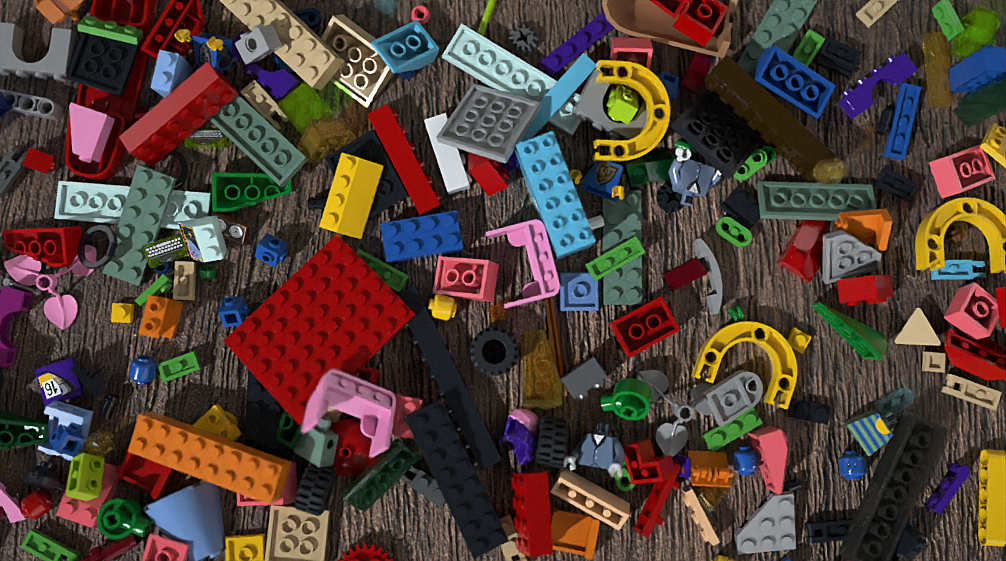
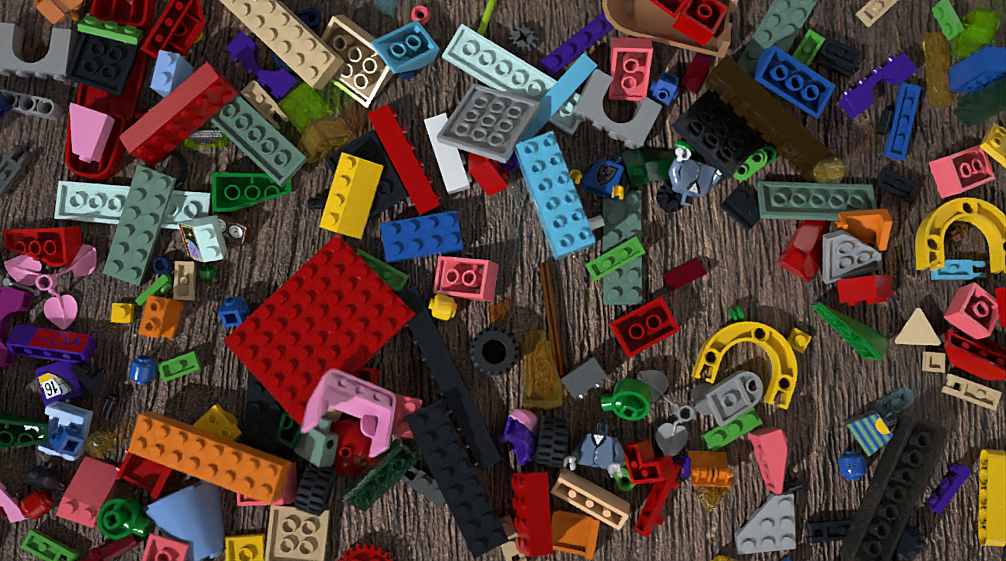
red brick [22,148,56,174] -> none
lime brick [66,453,105,501] -> none
black piece [77,225,118,269] -> none
slope [142,233,188,268] -> none
torso [174,29,233,71] -> none
light grey brick [235,24,282,65] -> none
blue brick [255,233,288,267] -> none
bright pink windscreen [486,220,560,309] -> none
medium blue tile [560,272,599,311] -> none
yellow piece [592,60,670,162] -> none
lime brick [607,84,638,125] -> none
light nougat plate [682,486,720,546] -> none
light grey slope [693,238,723,315] -> none
bright green plate [715,217,752,247] -> none
blue head [732,446,759,475] -> none
black plate [787,398,831,425] -> none
none -> dark purple brick [6,325,97,364]

